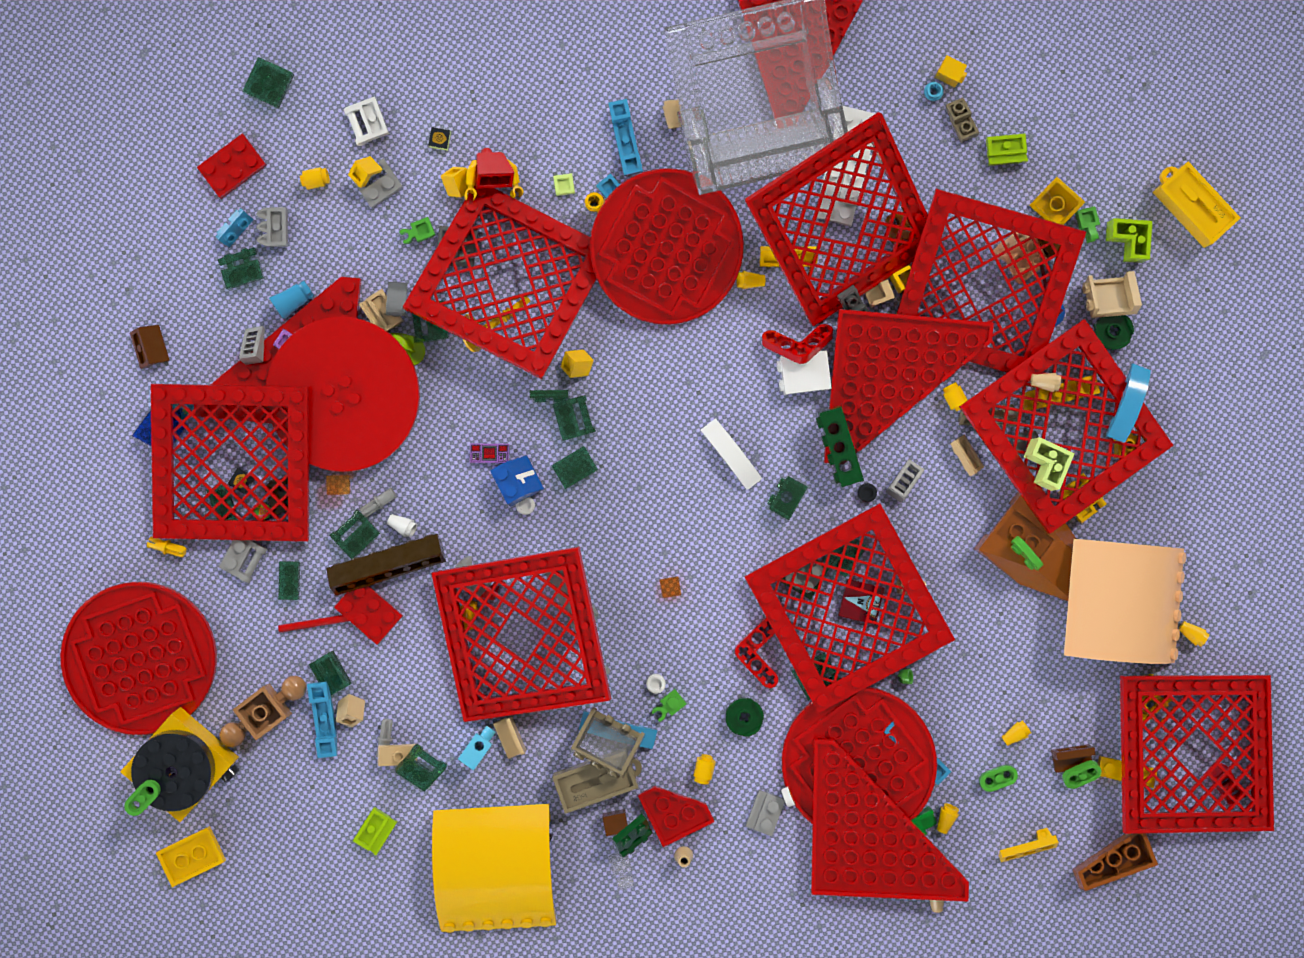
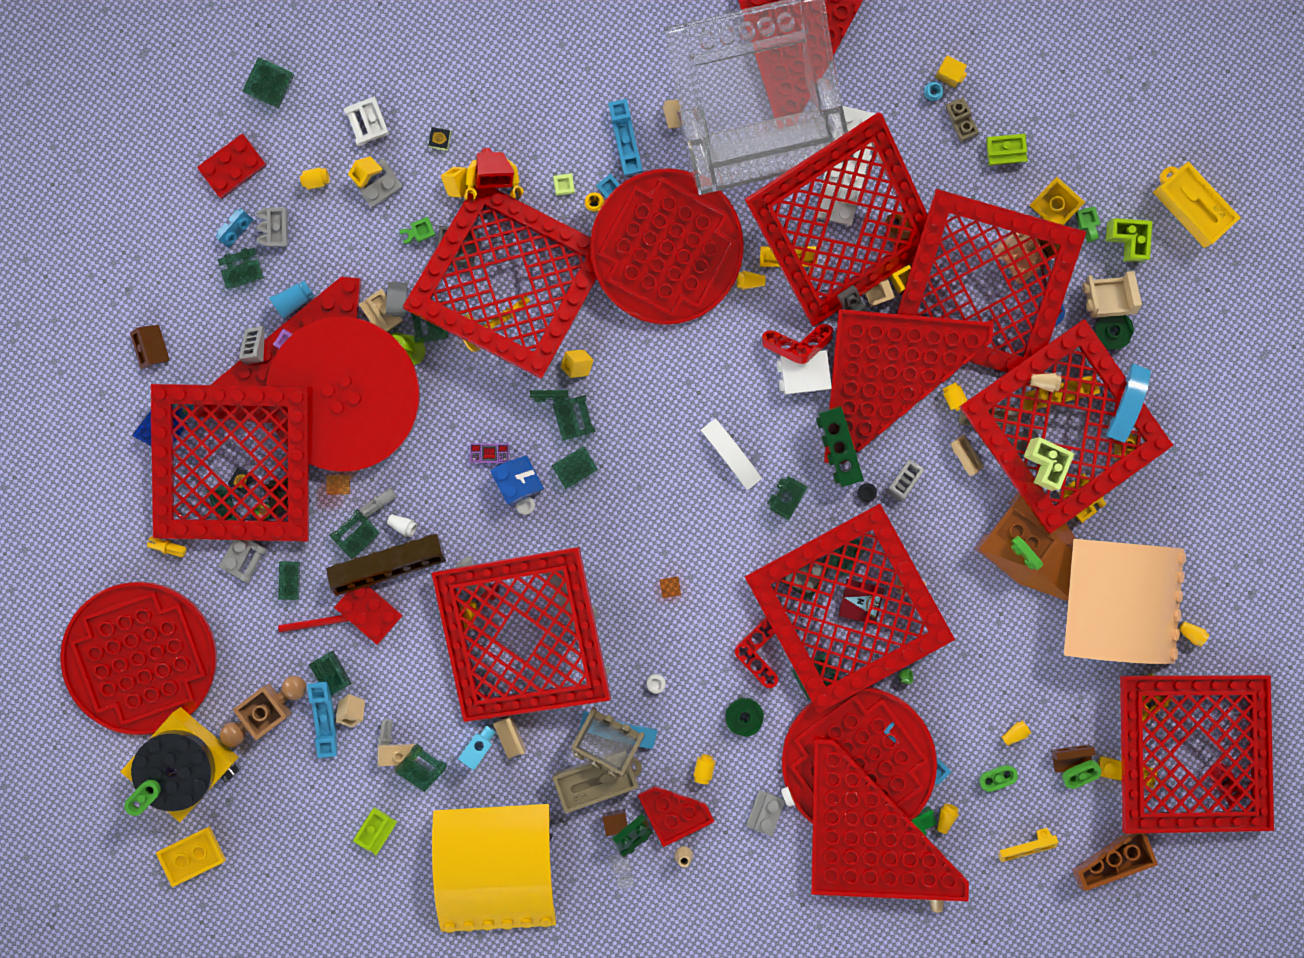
bright green plate [652,688,687,722] -> none

